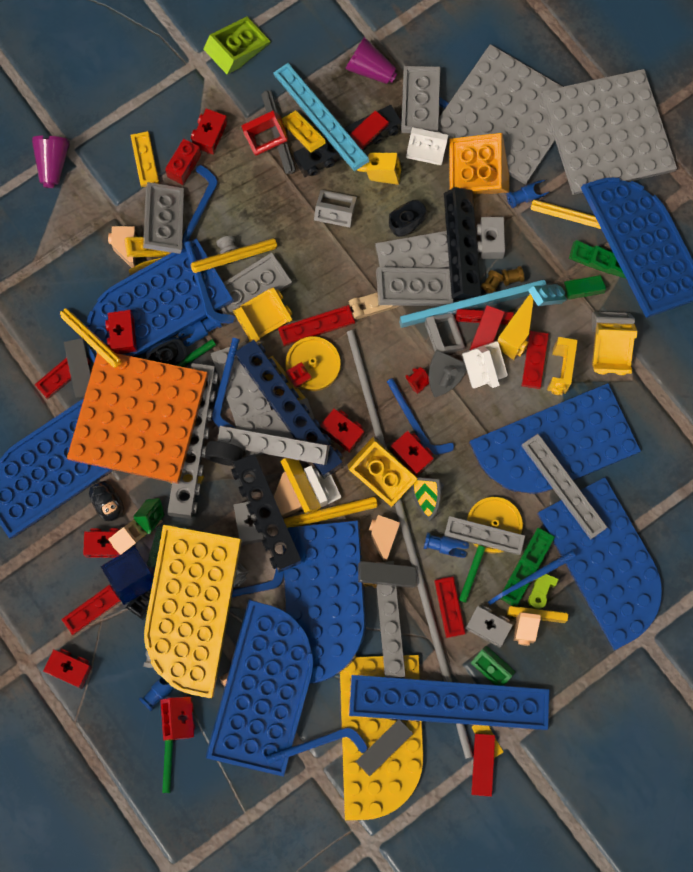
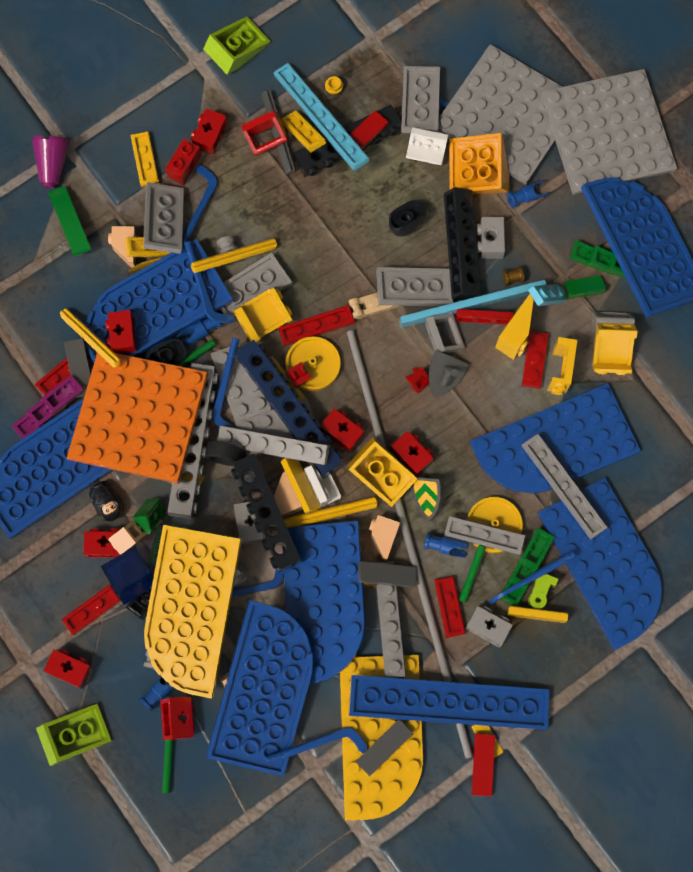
light grey tile [314,190,357,228] -> none
magenta cone [345,38,397,84] -> none
yellow torso [357,153,402,185] -> none
light grey plate [375,231,449,269] -> none
blue piece [387,378,454,455] -> none
white bracket [462,341,508,388] -> none
red tile [469,305,504,350] -> none
green slope [471,646,515,686] -> none
pearl gold bush [480,270,504,294] -> none
light nougat slope [514,613,541,646] -> none
yellow axle [531,199,601,229] -> none
none -> magenta slope [11,375,83,439]
none -> lime slope [36,704,111,766]
none -> green slope [48,186,91,257]
none -> yellow plate [325,76,343,95]

